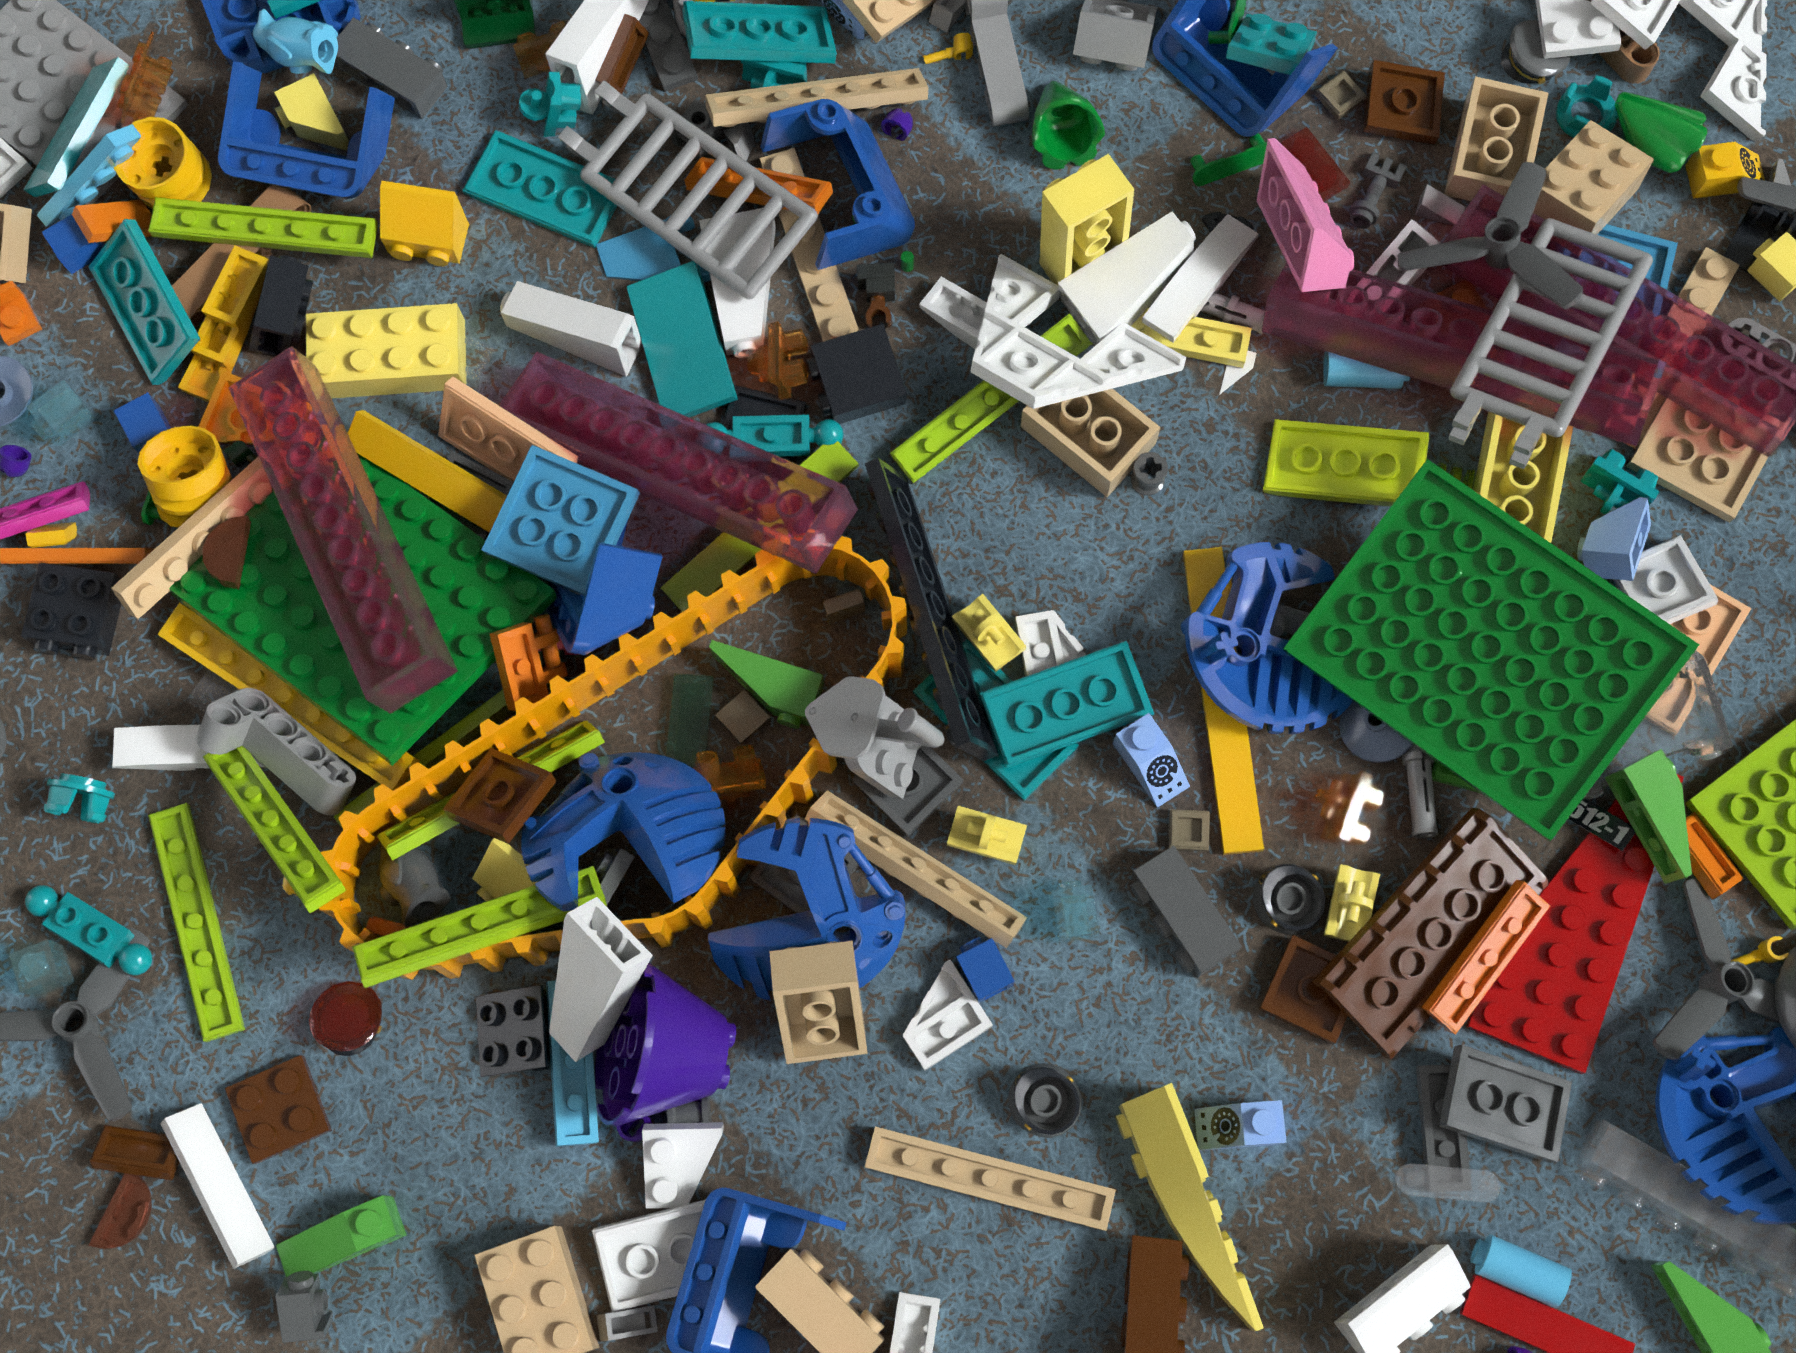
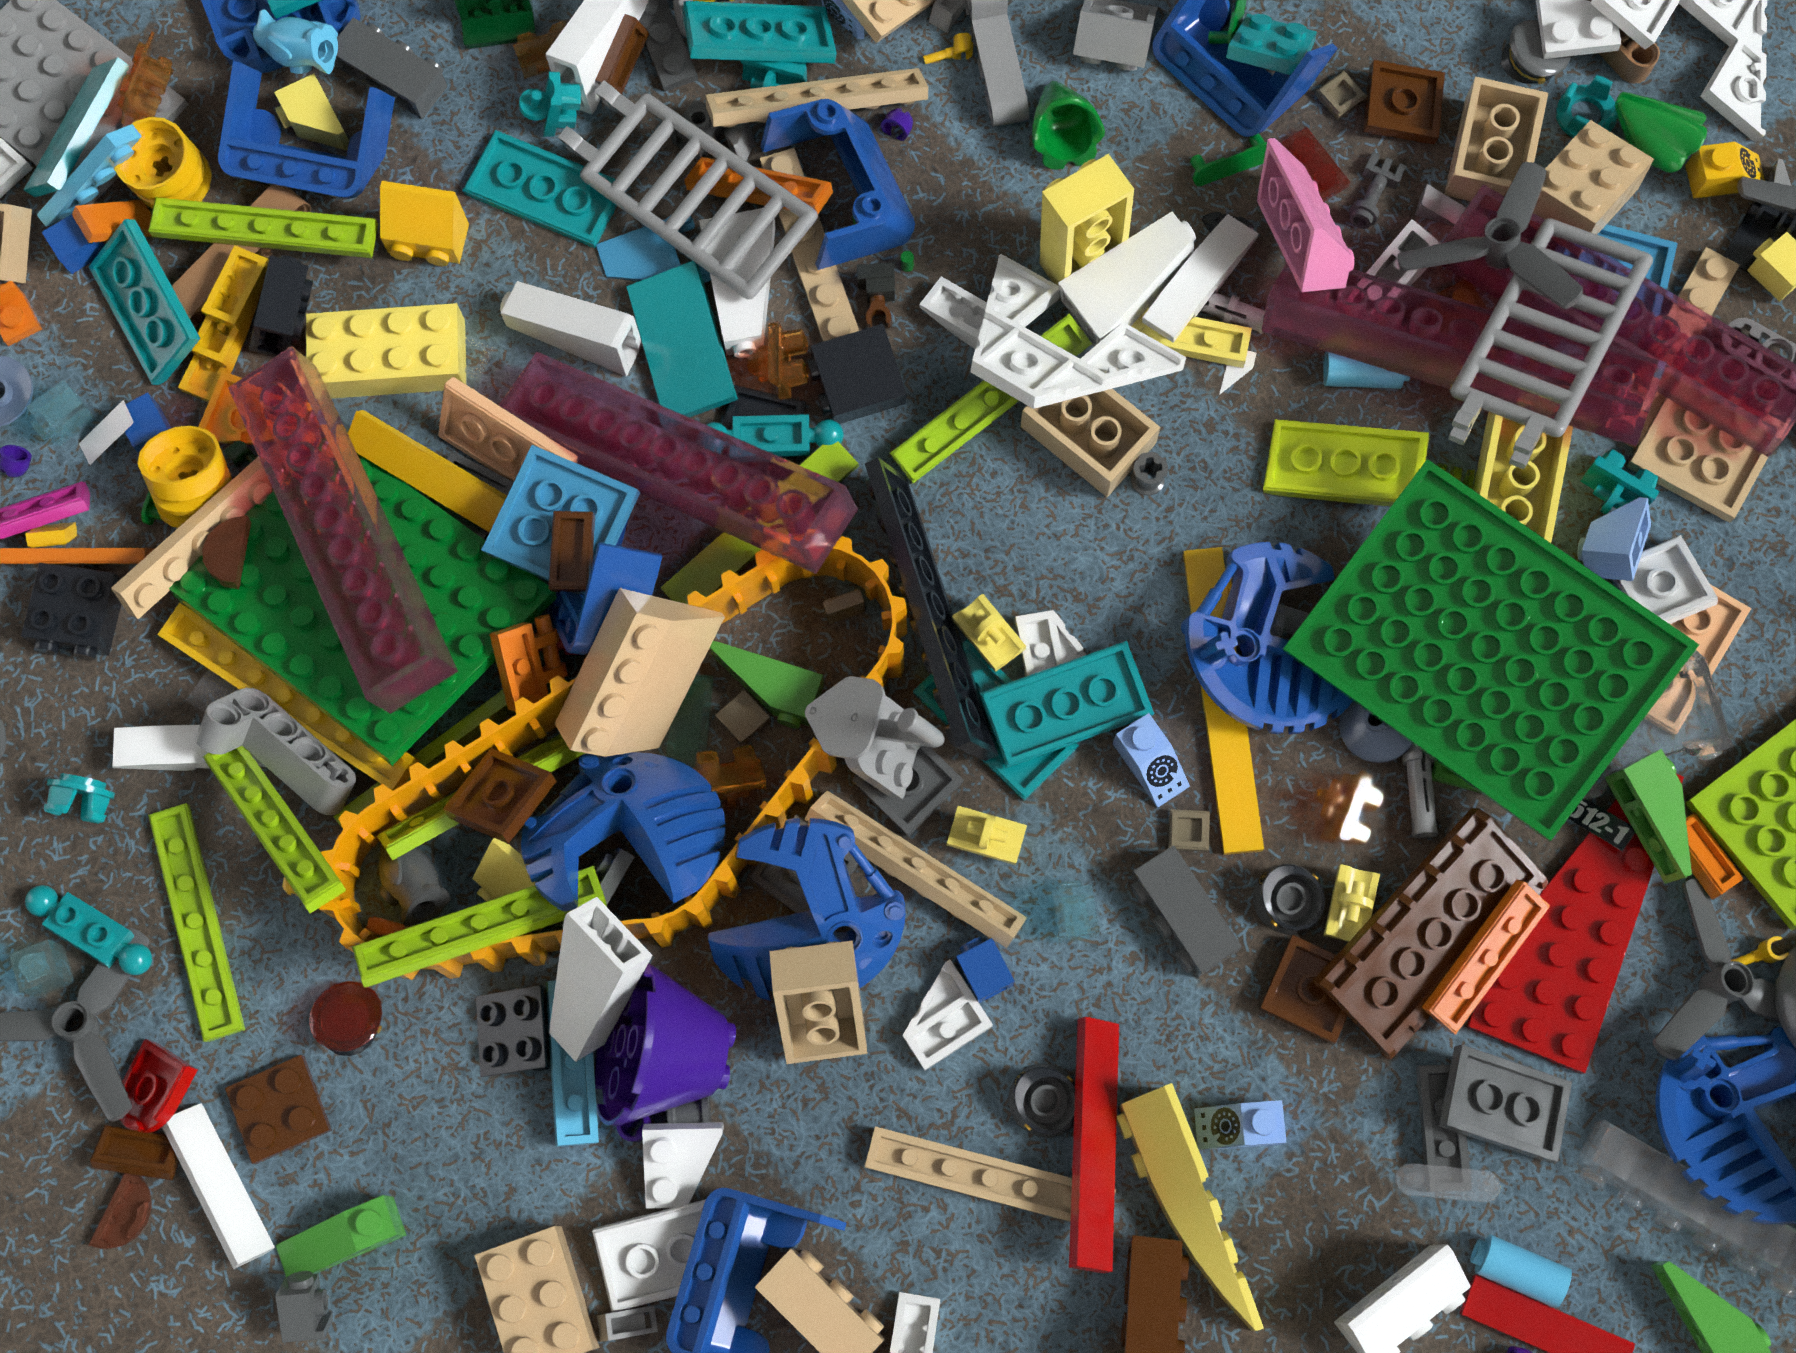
none -> white sticker [79,400,134,465]
none -> red tile [120,1038,198,1133]
none -> reddish brown tile [548,511,595,592]
none -> tan slope [554,588,725,757]
none -> red tile [1069,1016,1119,1273]

